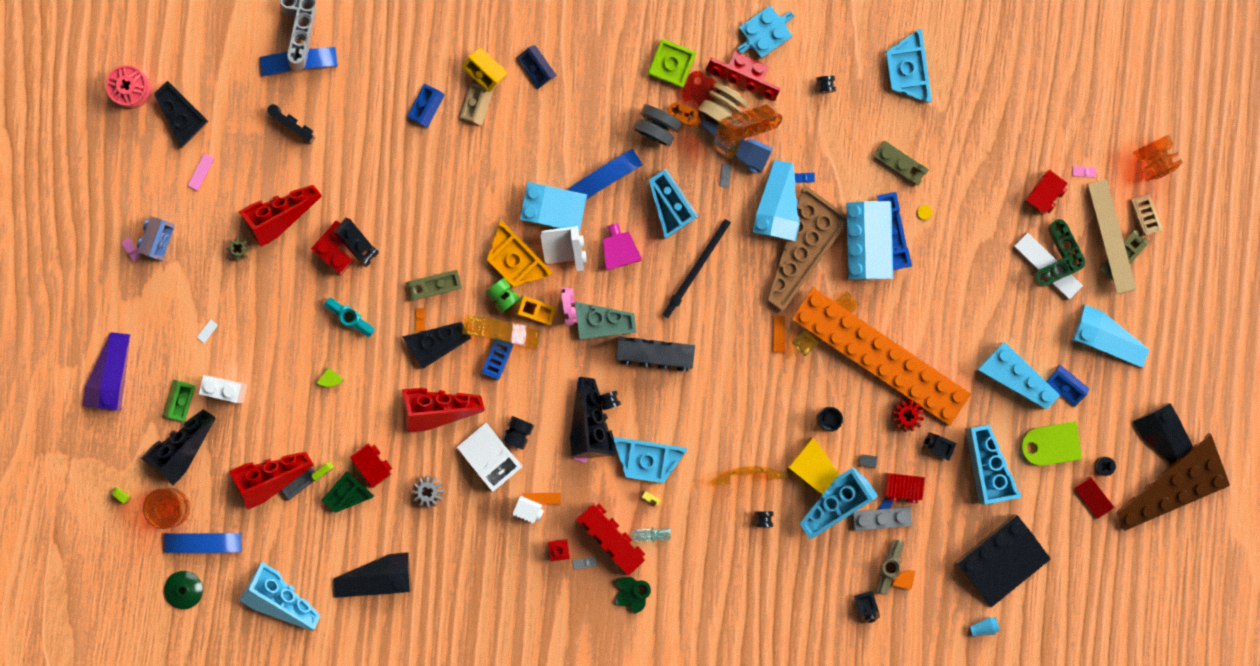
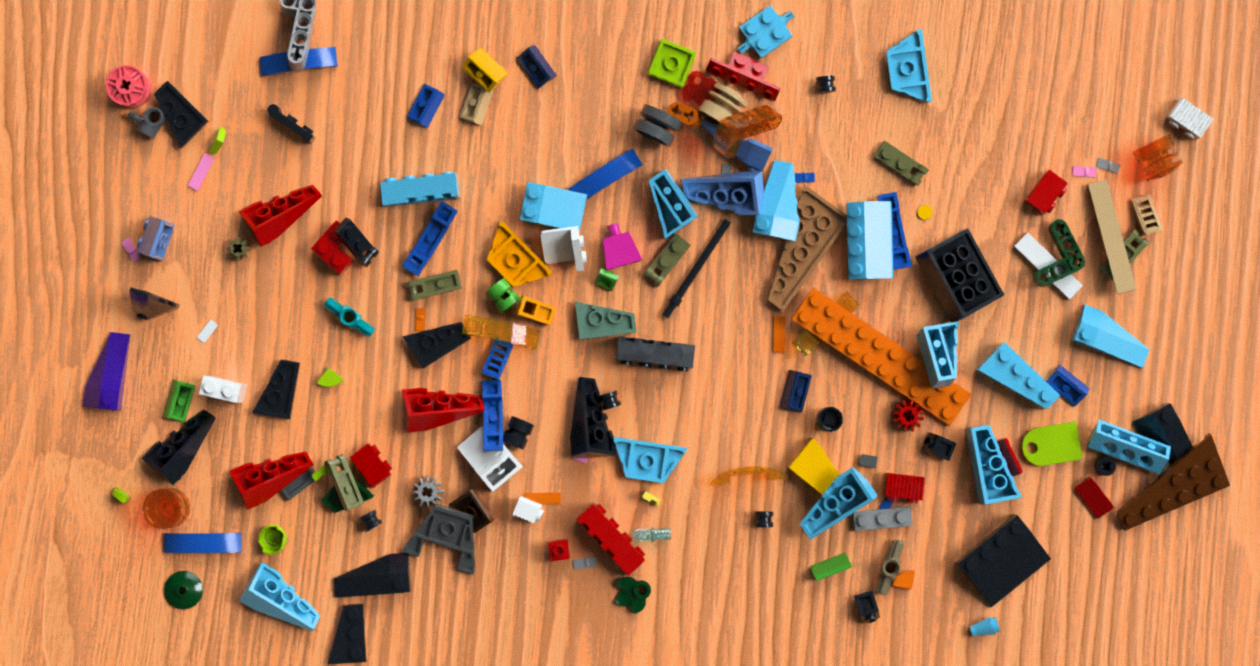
bright pink plate [561,287,577,326] -> none
none -> dark grey piece [128,107,166,139]
none -> wedge [129,287,180,320]
none -> lime tile [209,127,226,154]
none -> black wing [252,359,301,419]
none -> lime hair [258,524,287,555]
none -> olive plate [324,454,364,511]
none -> black wing [328,604,367,664]
none -> black wheel [359,510,383,532]
none -> medium azure wedge [380,172,460,207]
none -> blue slope [402,201,458,276]
none -> dark grey wing [402,503,475,575]
none -> reddish brown slope [449,488,495,533]
none -> blue slope [482,380,503,452]
none -> bright green tile [595,268,619,291]
none -> olive plate [643,234,691,287]
none -> medium blue wedge [682,171,764,215]
none -> dark blue slope [780,370,812,412]
none -> bright green slope [810,553,852,581]
none -> black slope [915,228,1004,322]
none -> medium azure wedge [916,321,959,389]
none -> red slope [997,438,1023,476]
none -> medium azure brick [1088,420,1171,474]
none -> light grey piece [1096,158,1121,174]
none -> white brick [1166,98,1213,140]

